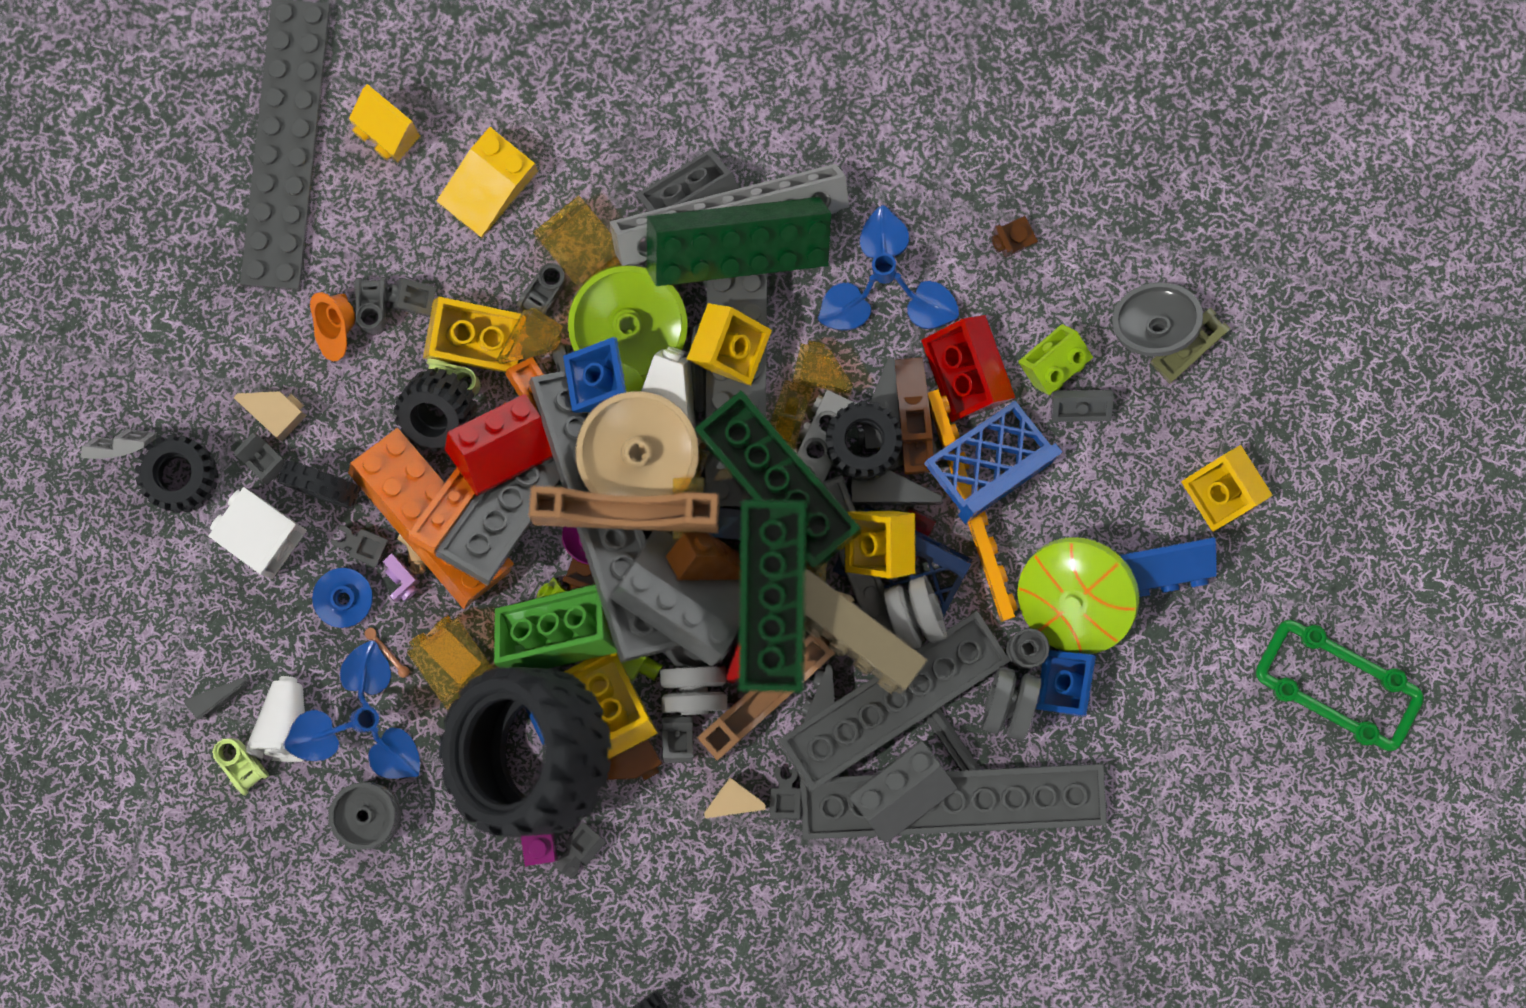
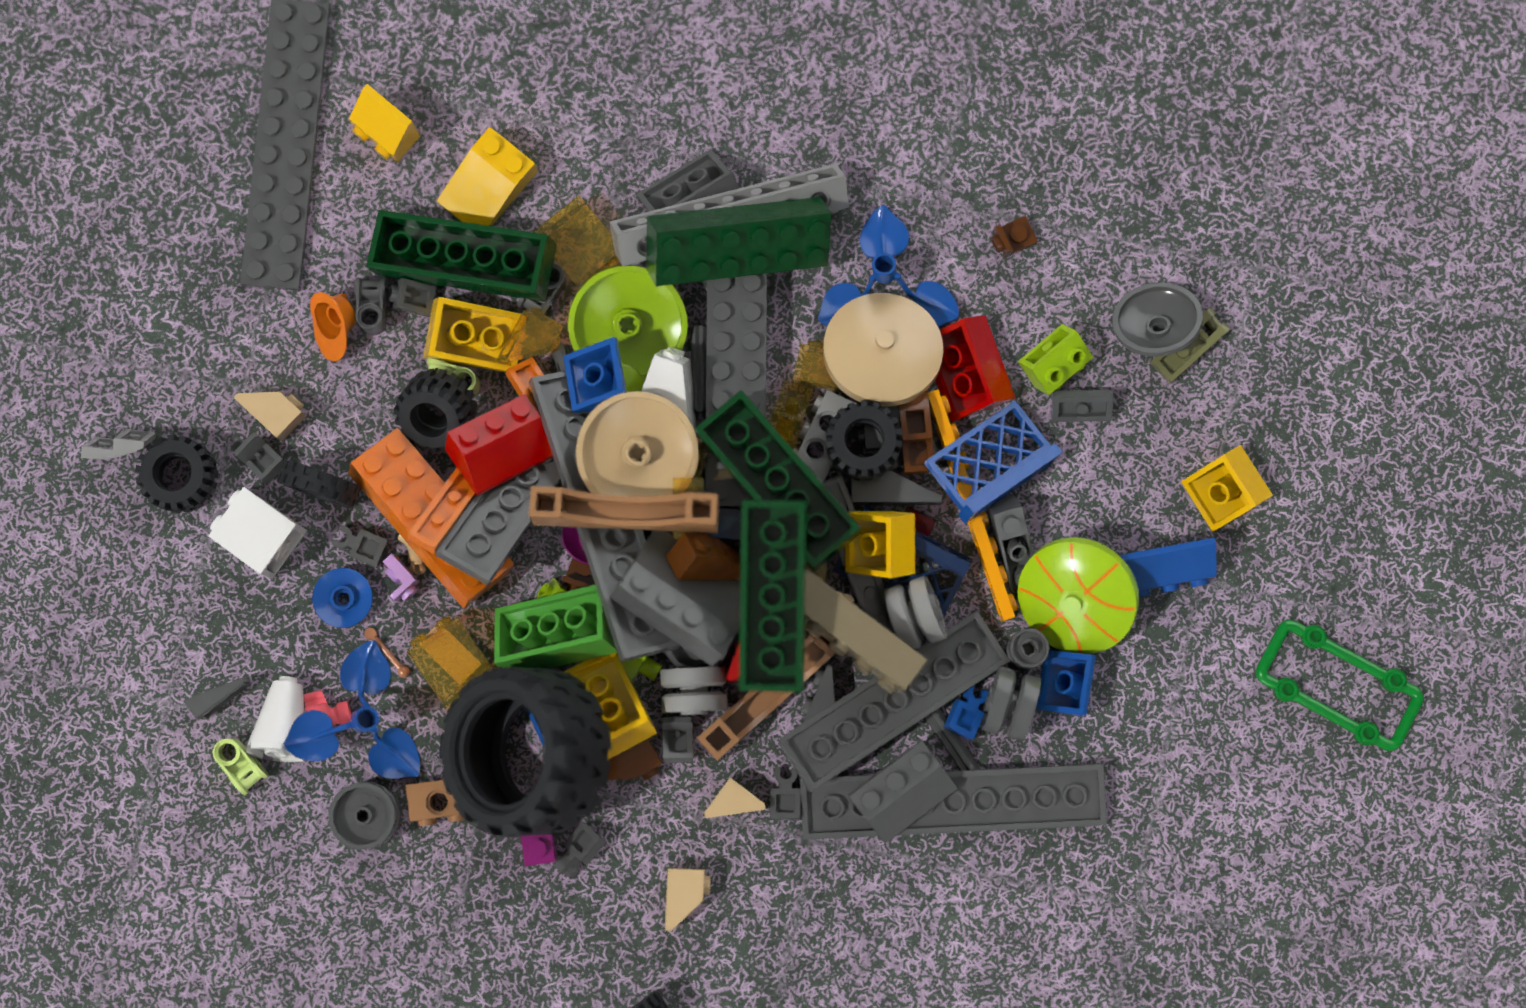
yellow slope [687,303,772,386] -> none
none -> coral piece [303,690,352,728]
none -> dark green brick [366,210,557,302]
none -> medium nougat brick [405,780,465,827]
none -> tan slope [665,868,711,931]
none -> tan dish [823,293,943,407]
none -> blue plate [944,684,988,740]
none -> dark grey slope [987,494,1033,595]

